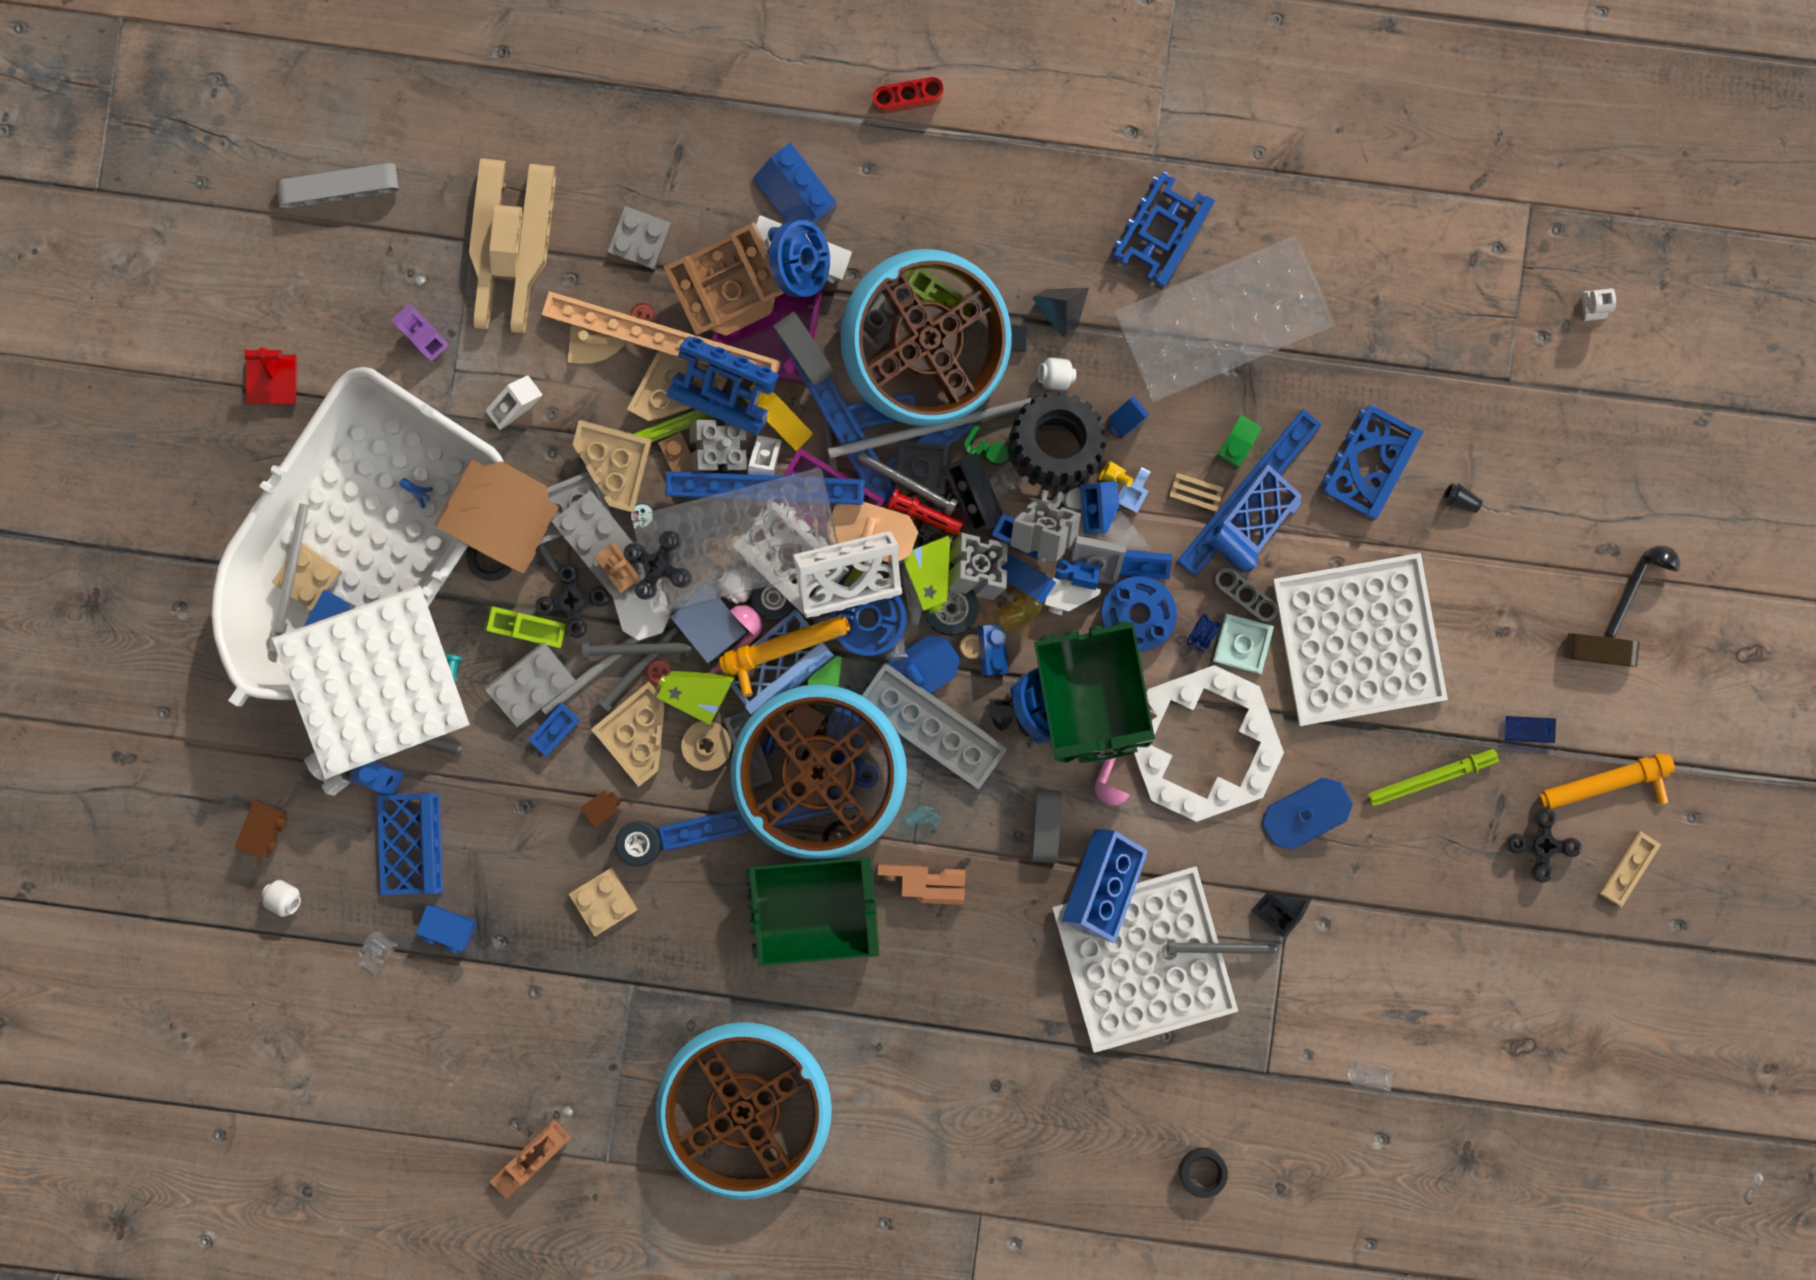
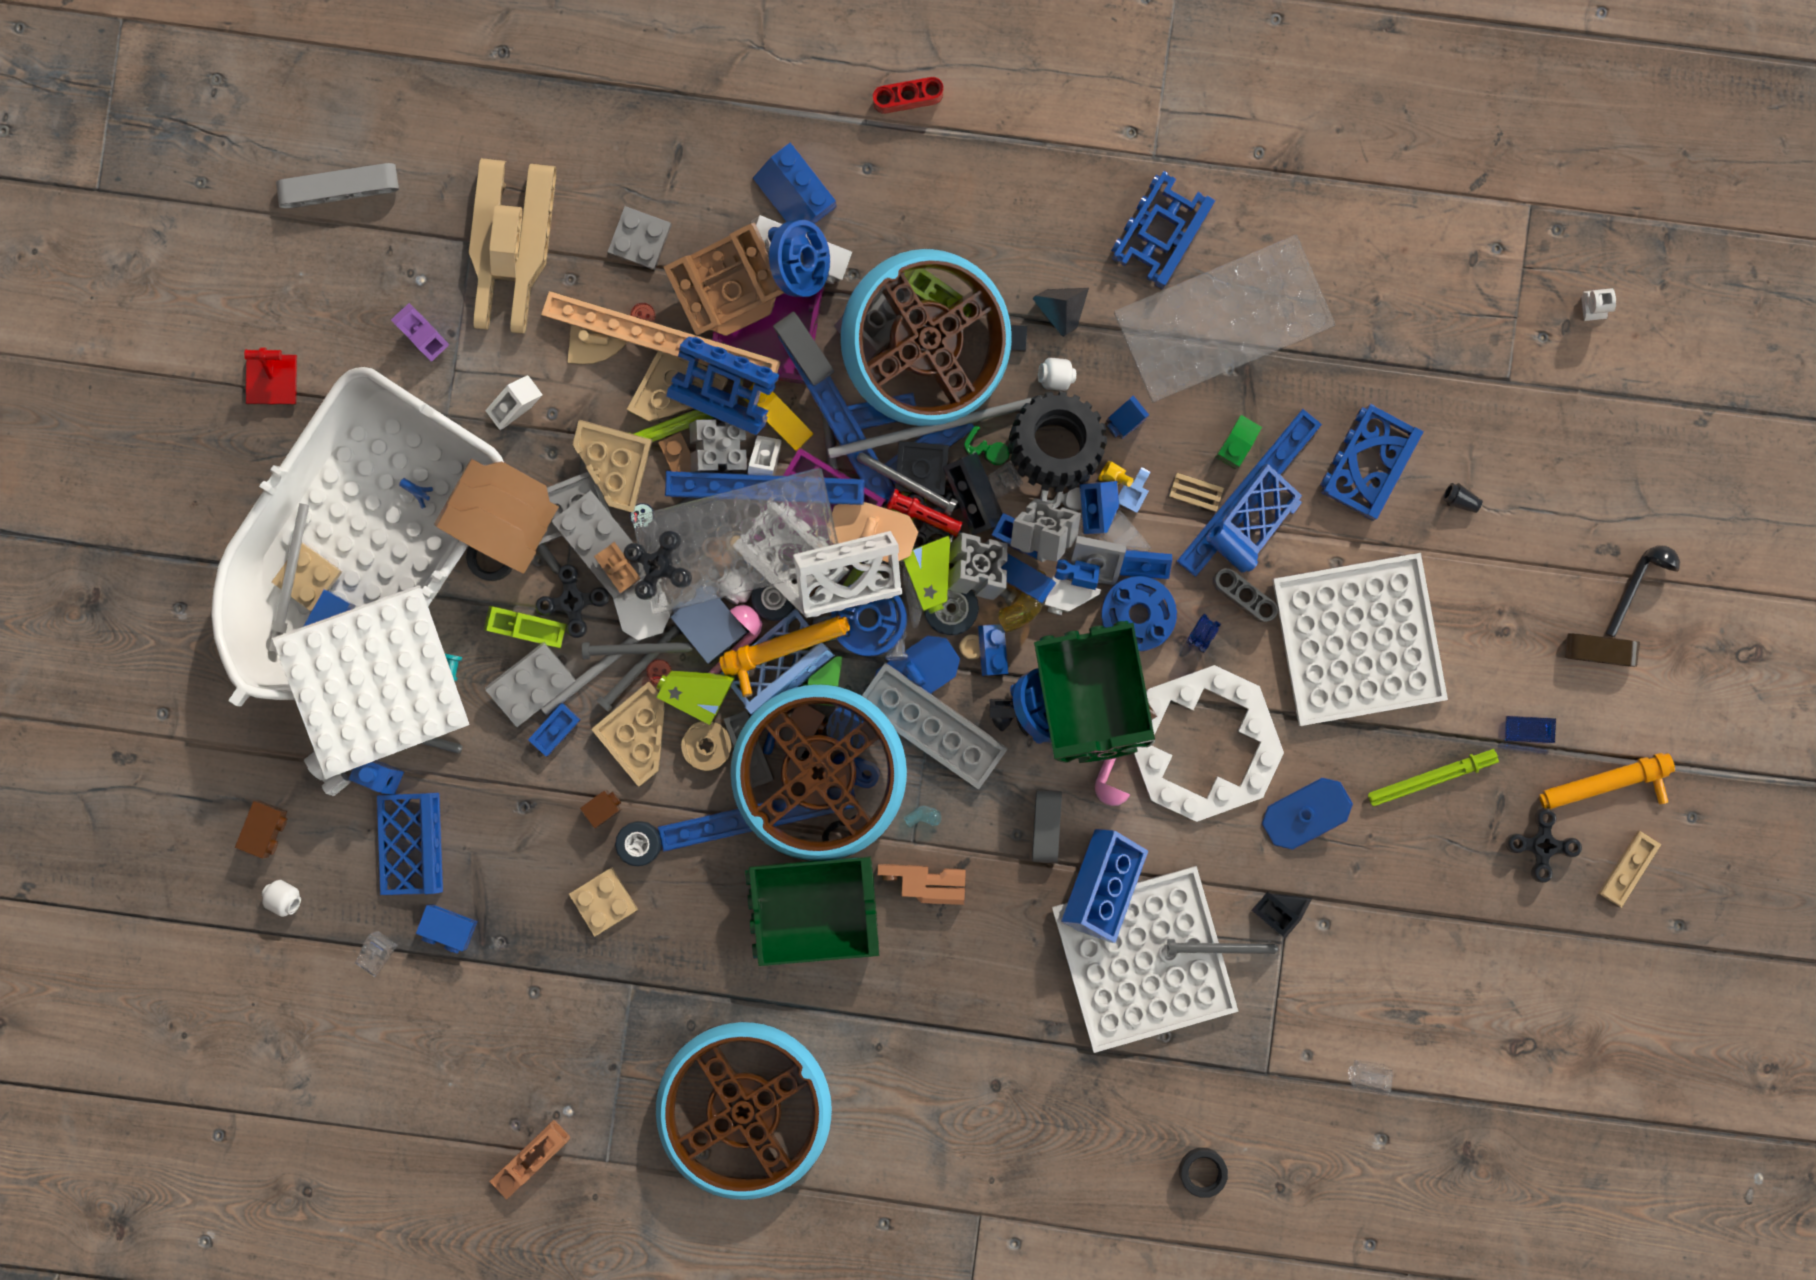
light aqua tile [1212,614,1274,674] -> none

